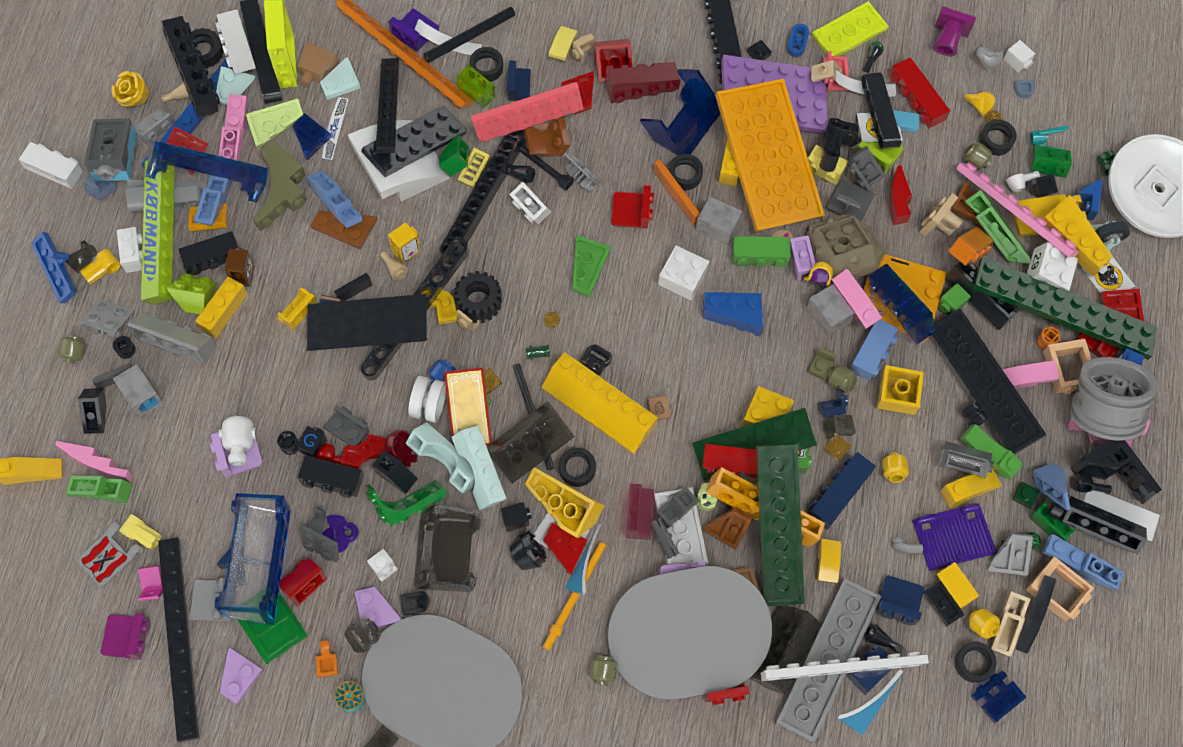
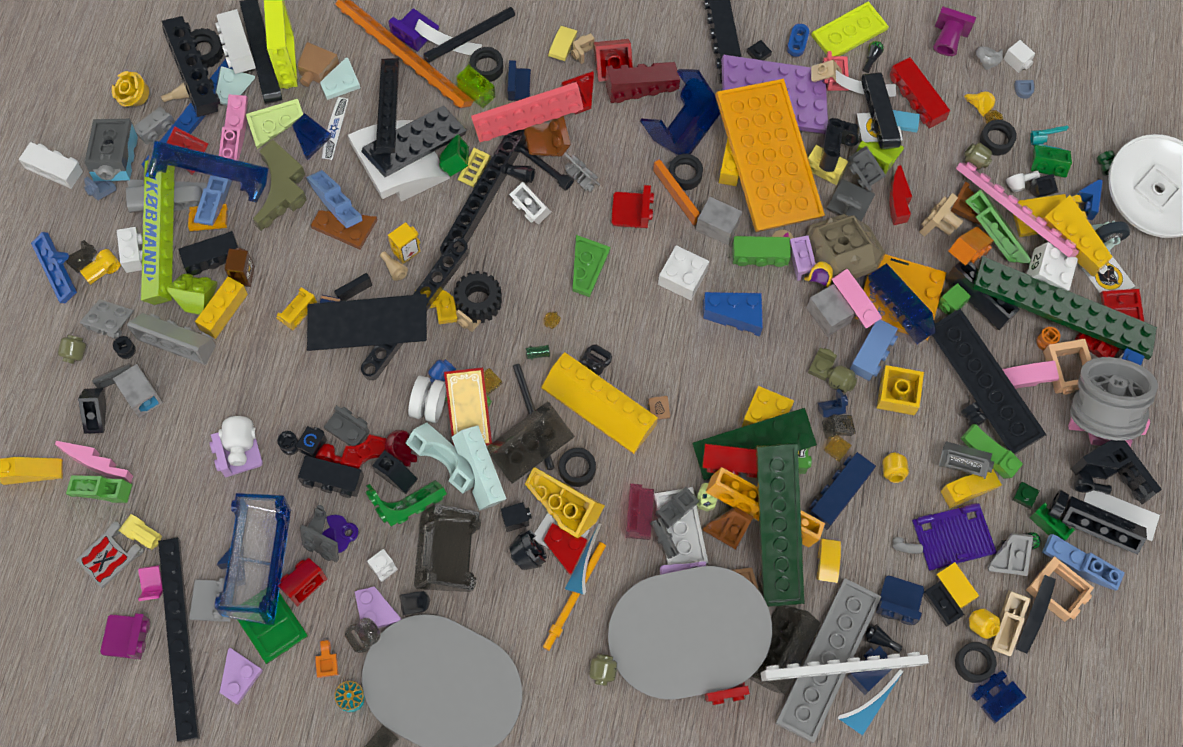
medium blue slope [1033,463,1070,510] -> none

